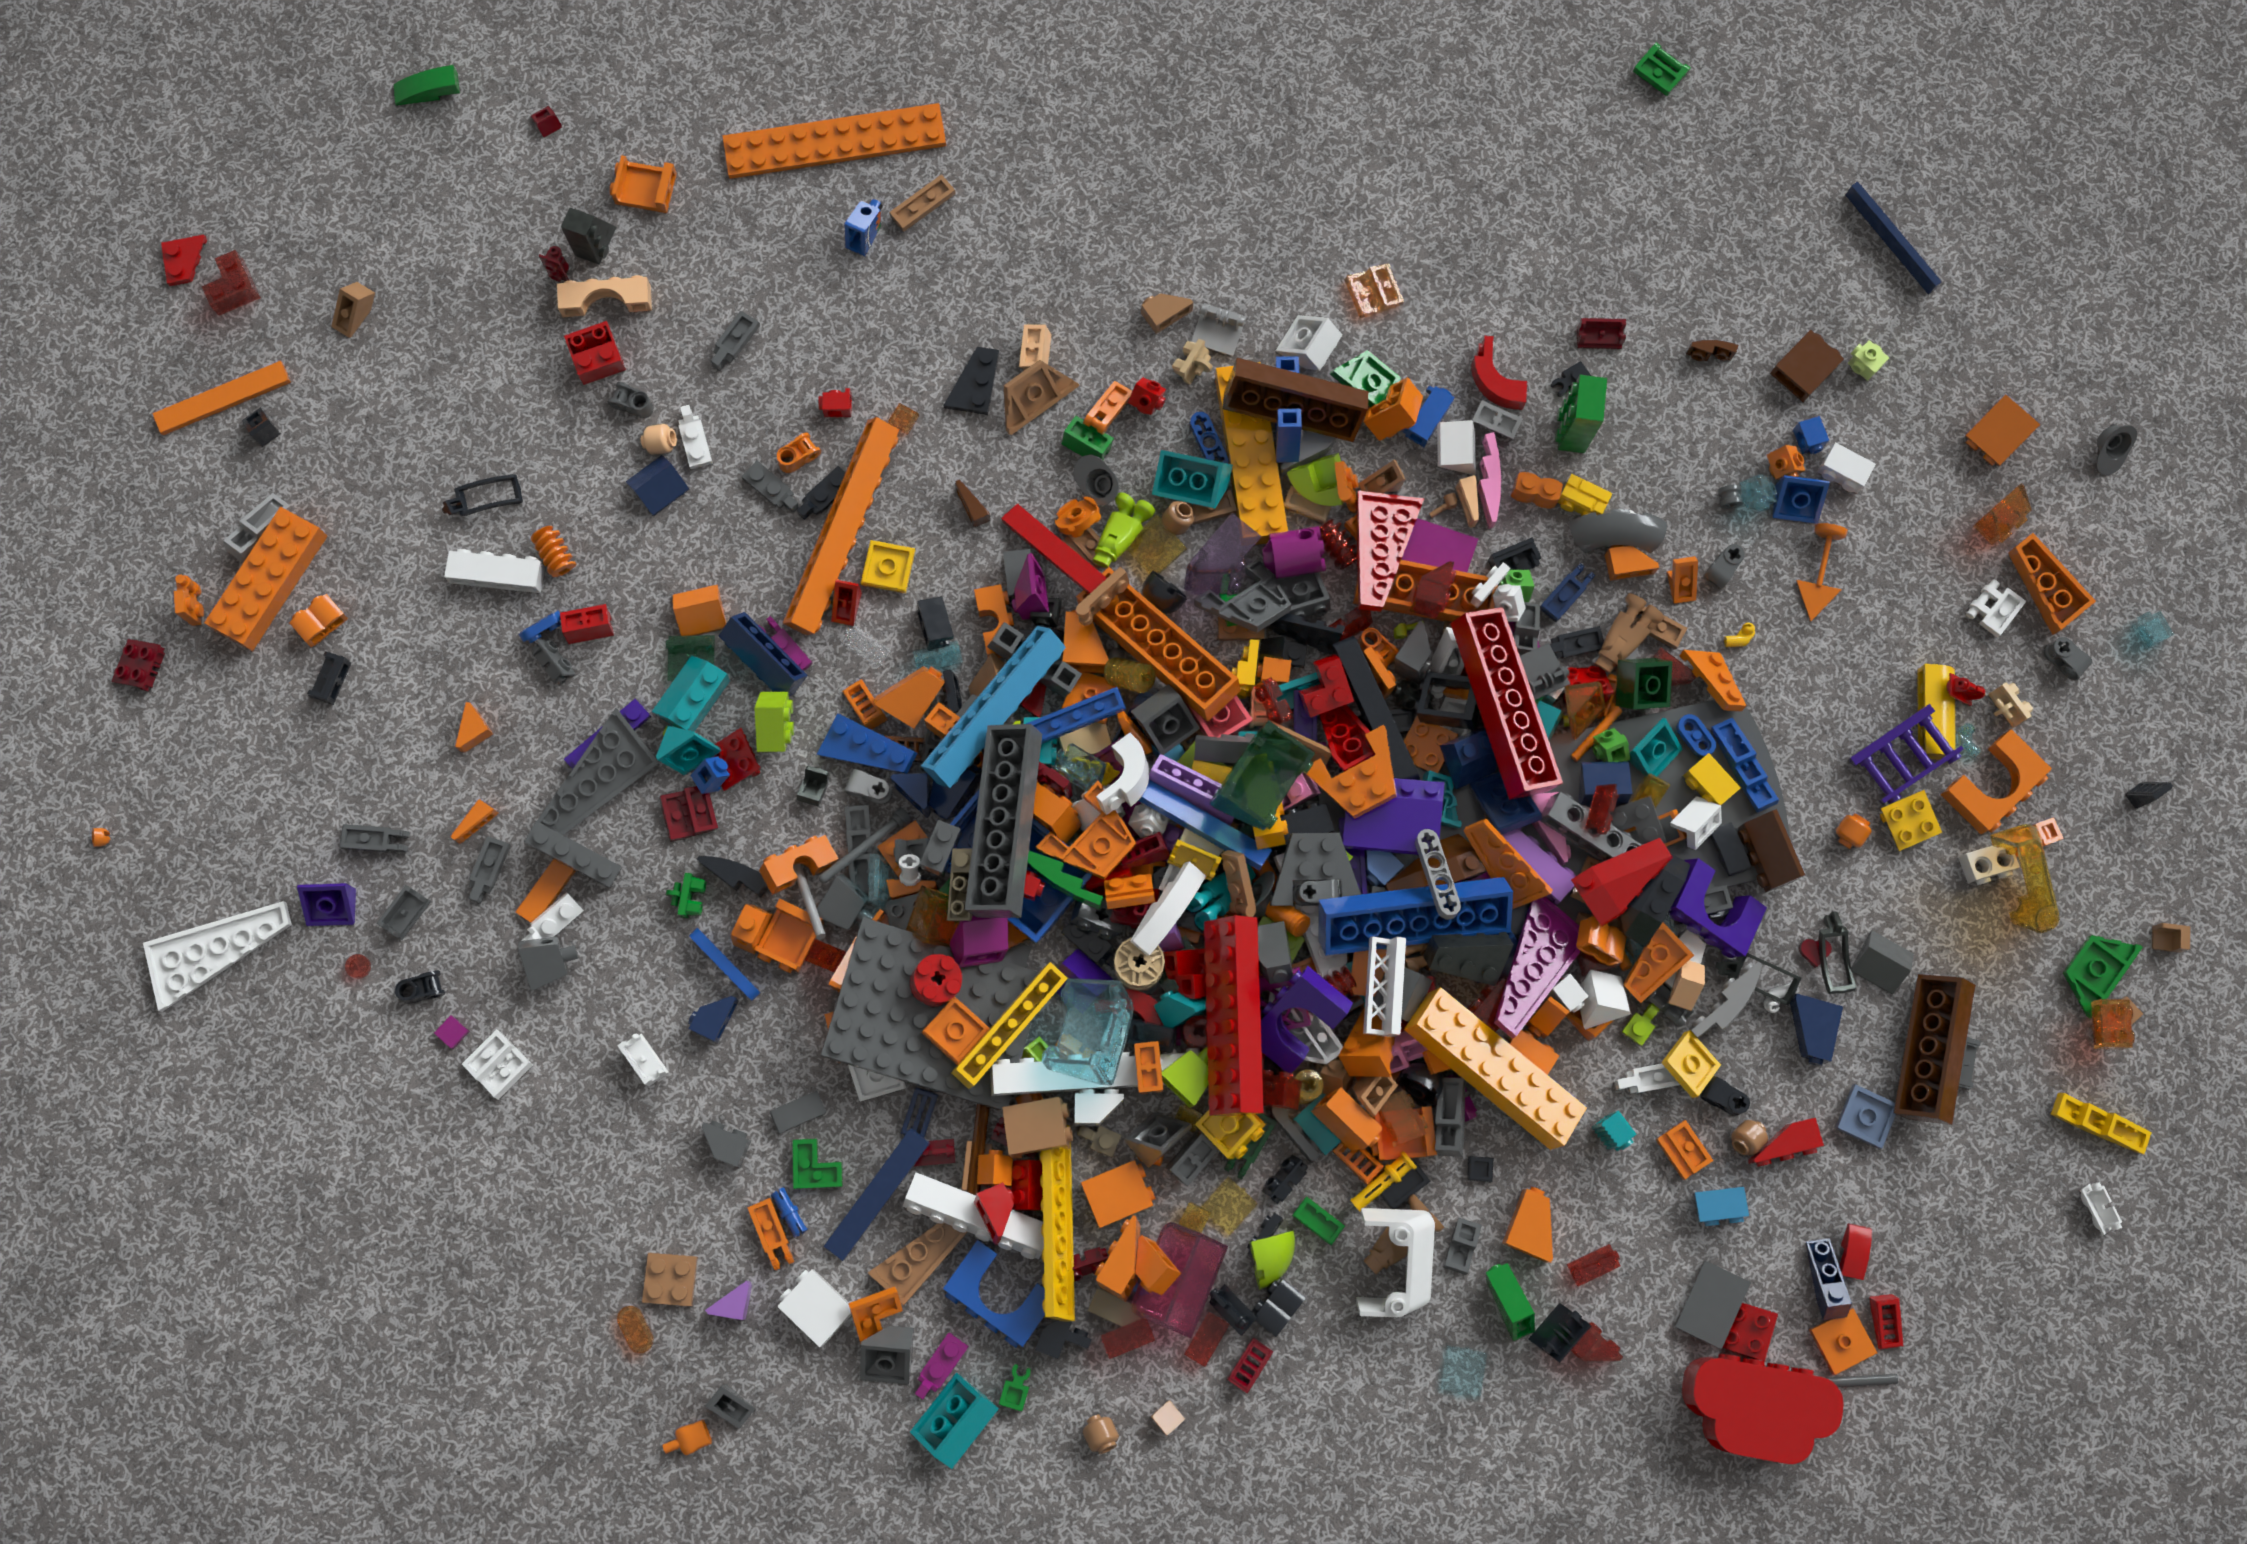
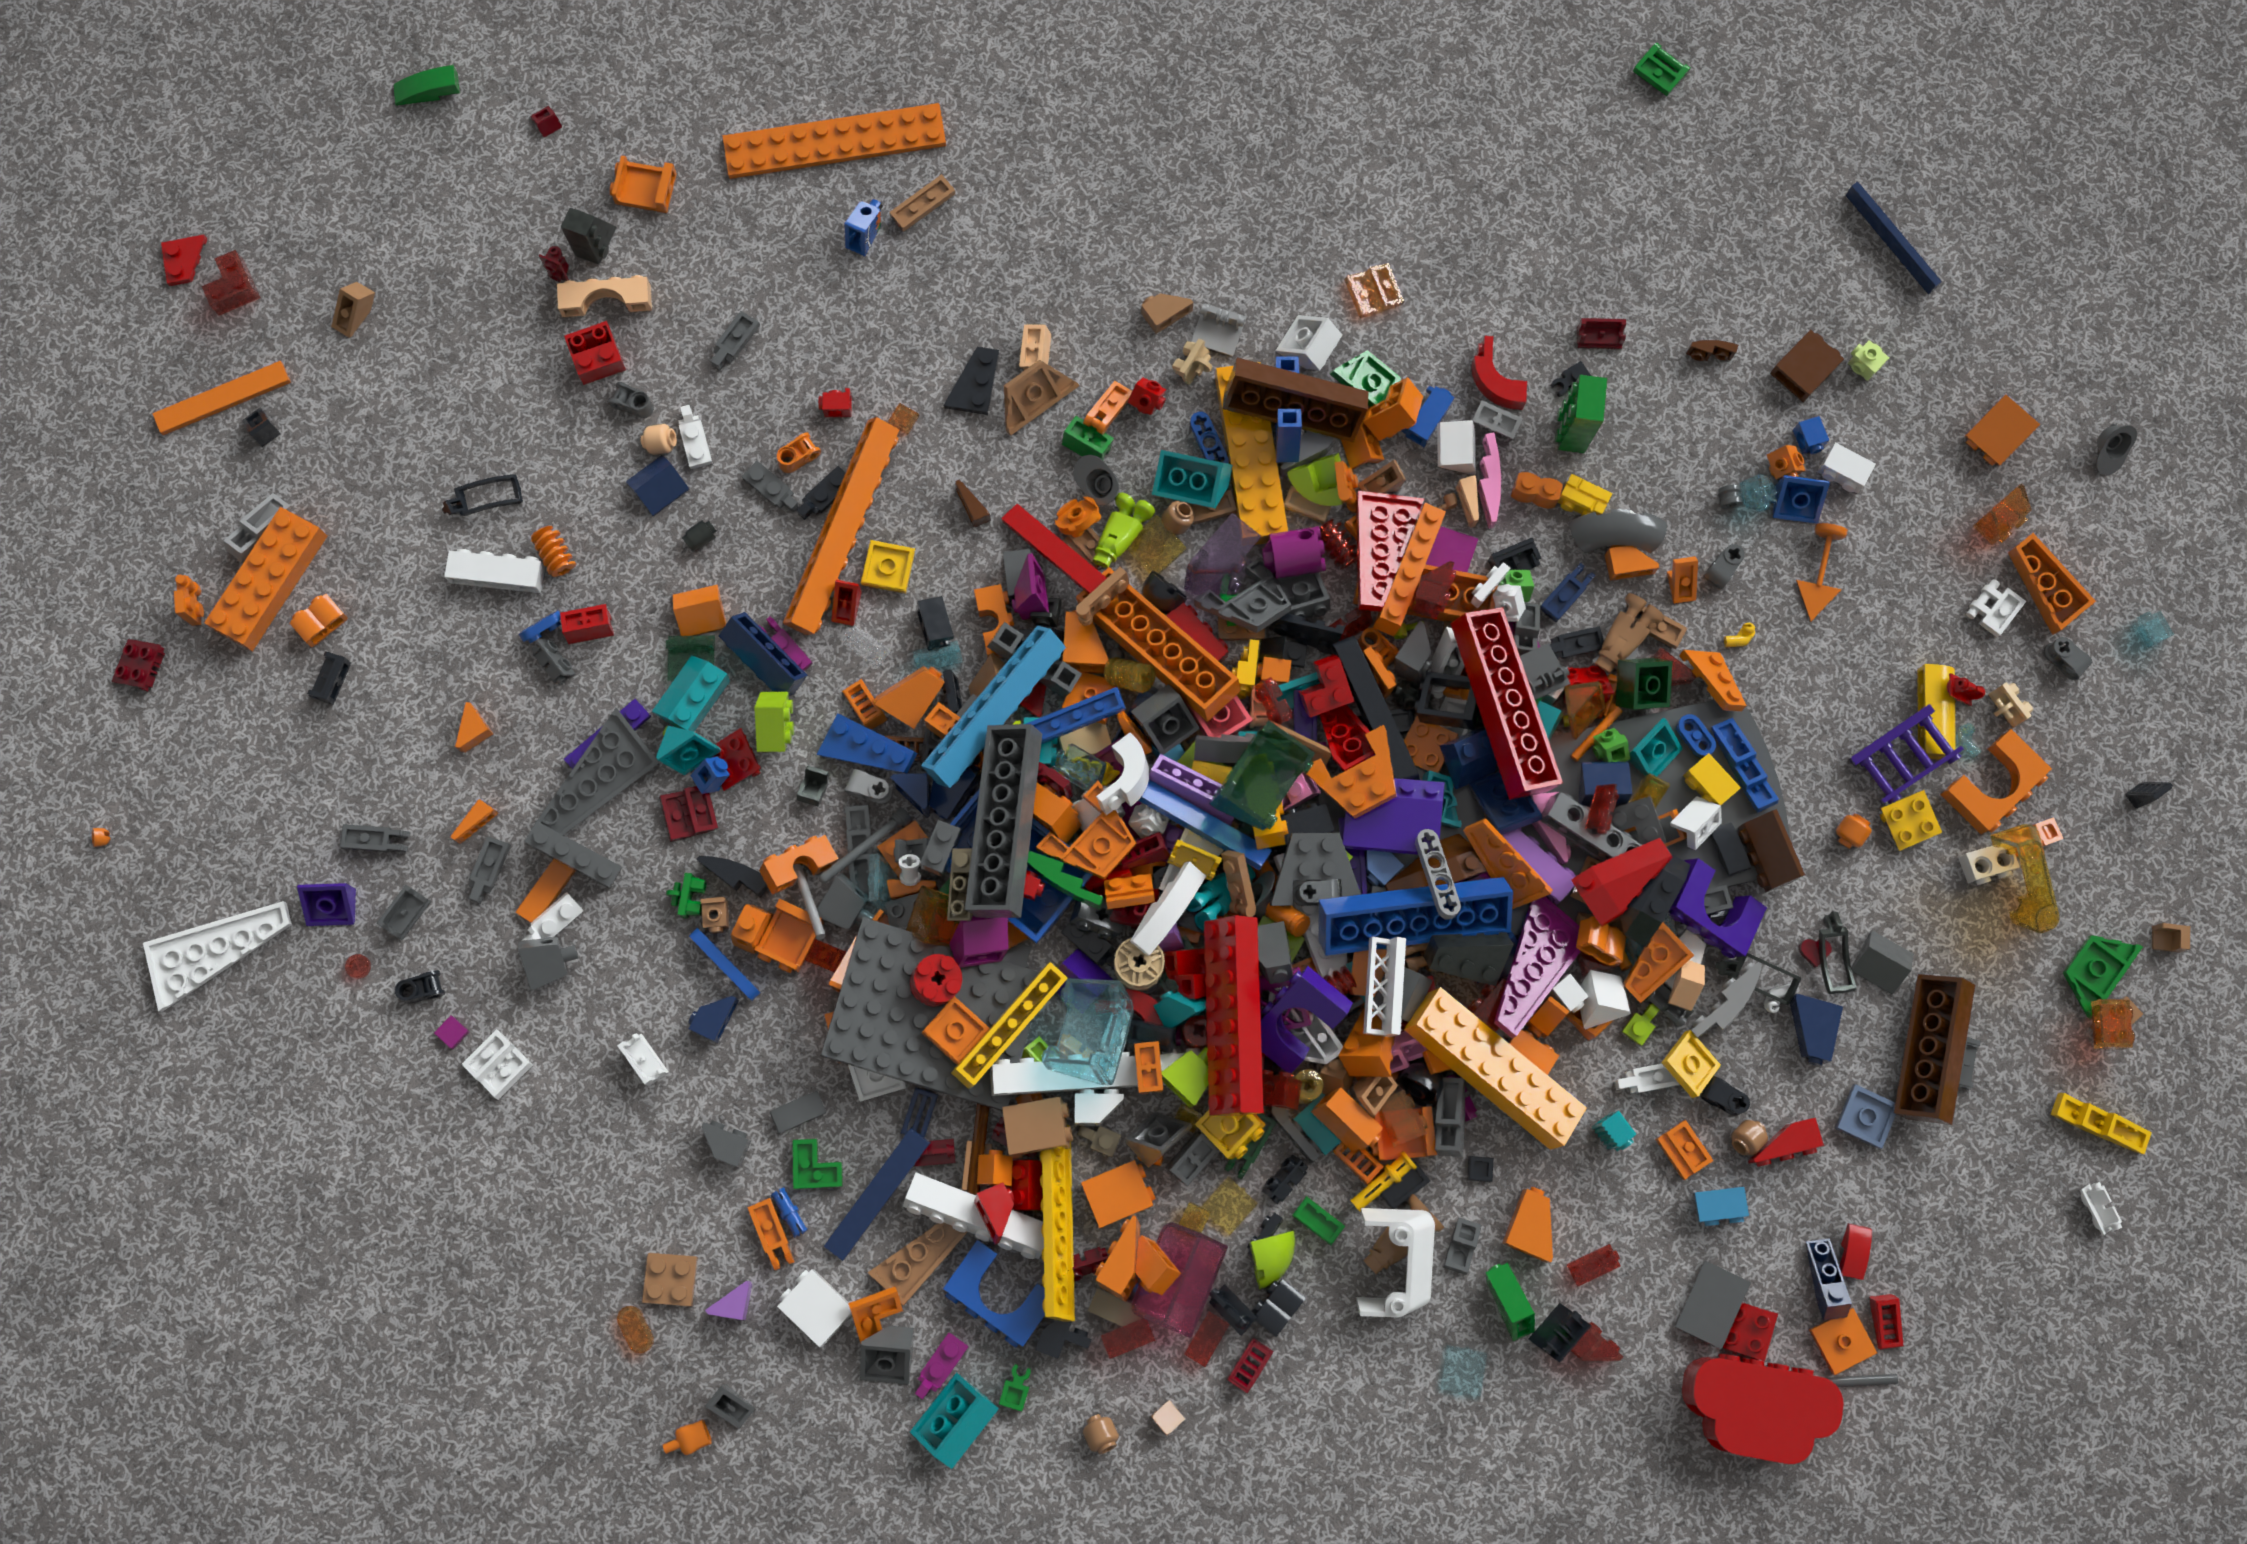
none -> pearl dark grey brick [682,519,717,552]
none -> medium nougat brick [701,897,729,934]
none -> red brick [1166,602,1229,663]
none -> orange panel [1341,418,1384,469]
none -> orange arch [1373,503,1446,637]

